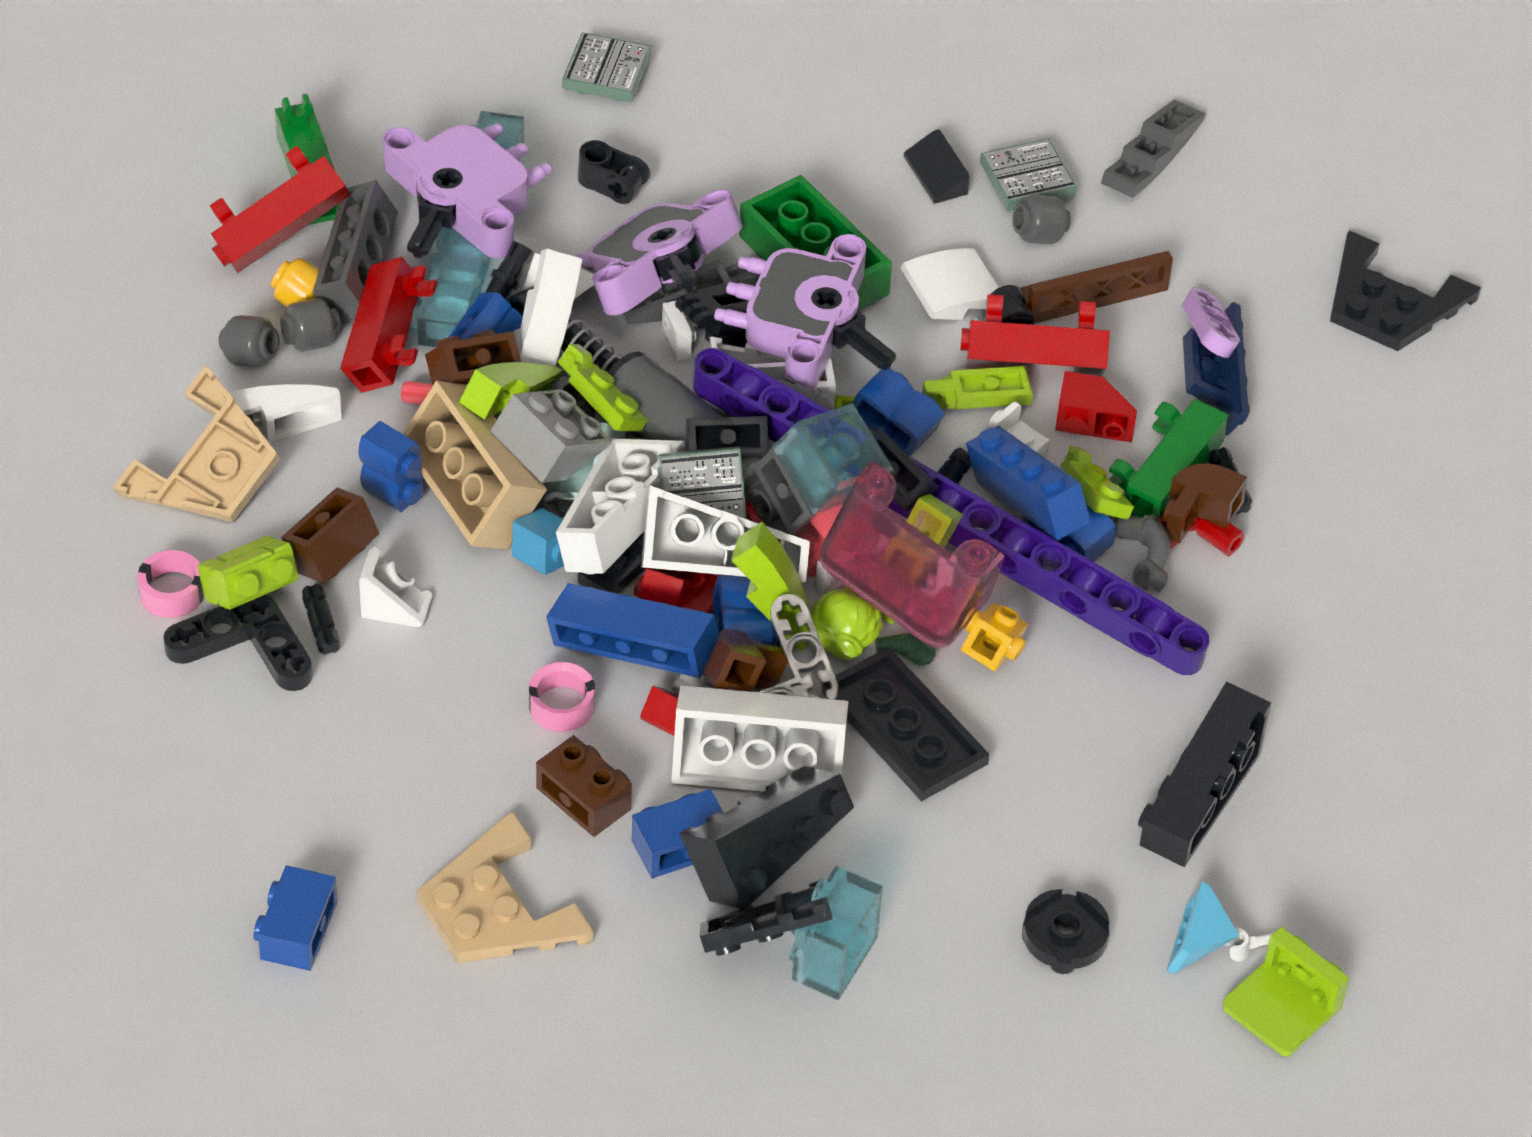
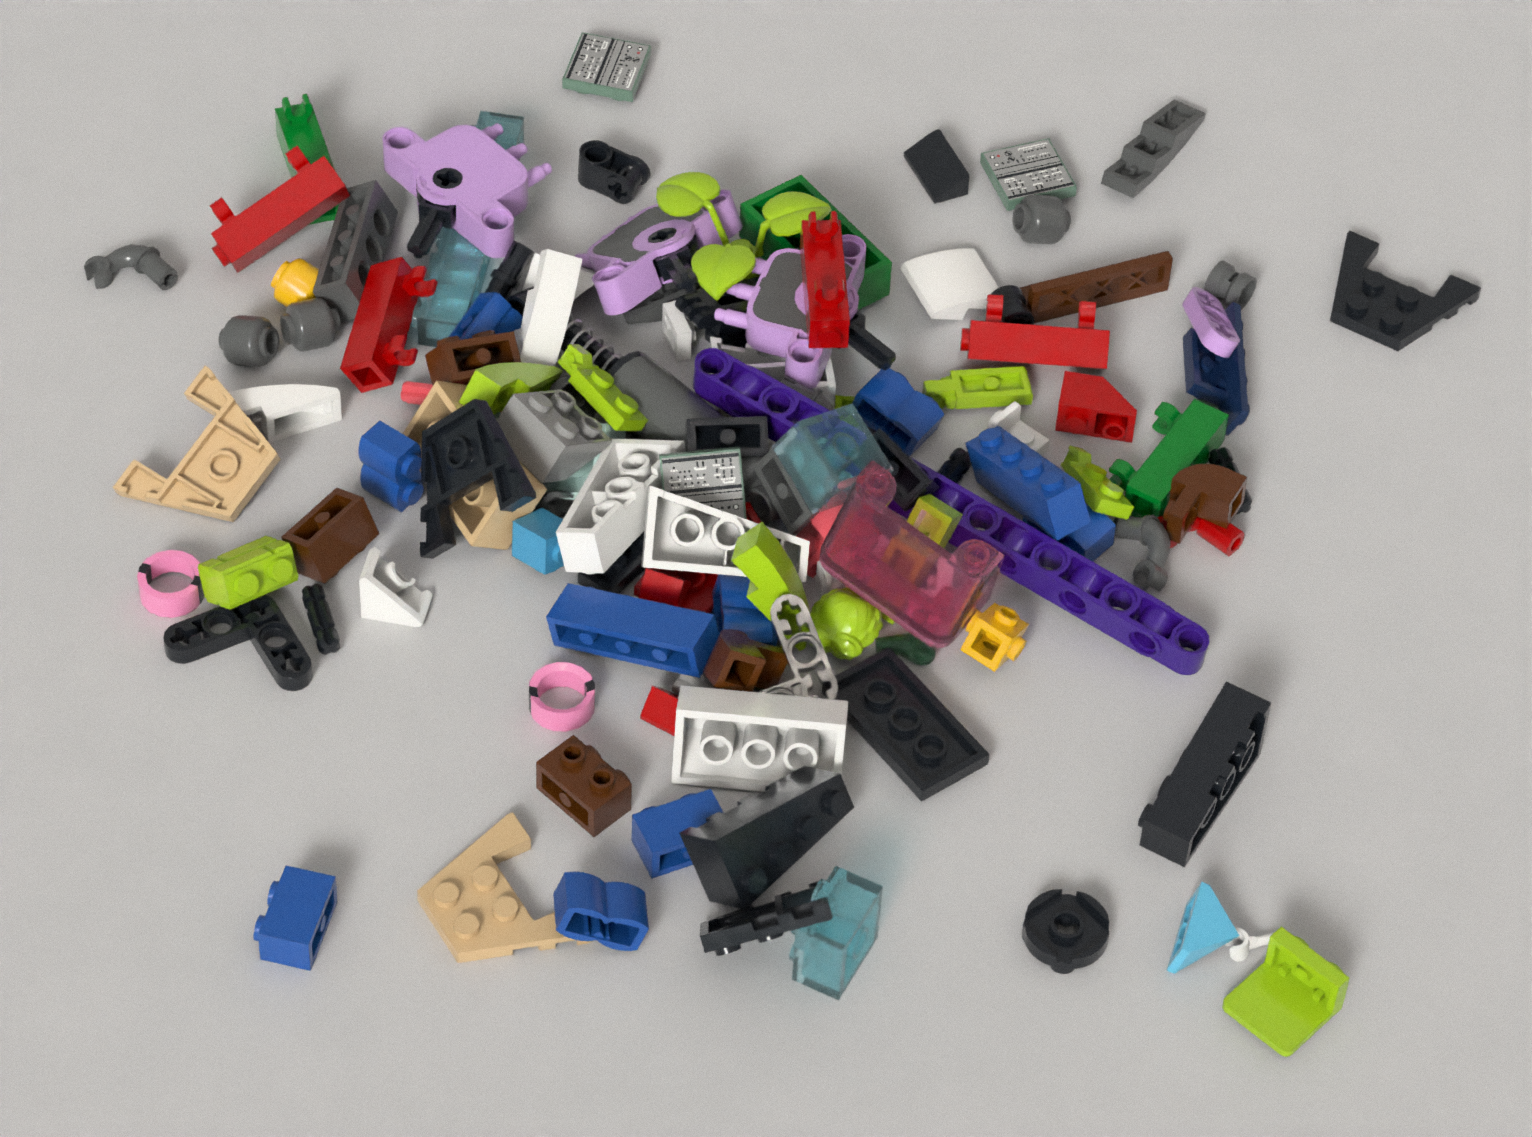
none -> dark grey piece [84,244,178,290]
none -> black wing [420,399,537,559]
none -> blue brick [553,872,649,951]
none -> lime plant [656,172,831,300]
none -> red brick [800,211,850,348]
none -> dark grey wheel [1204,260,1257,310]

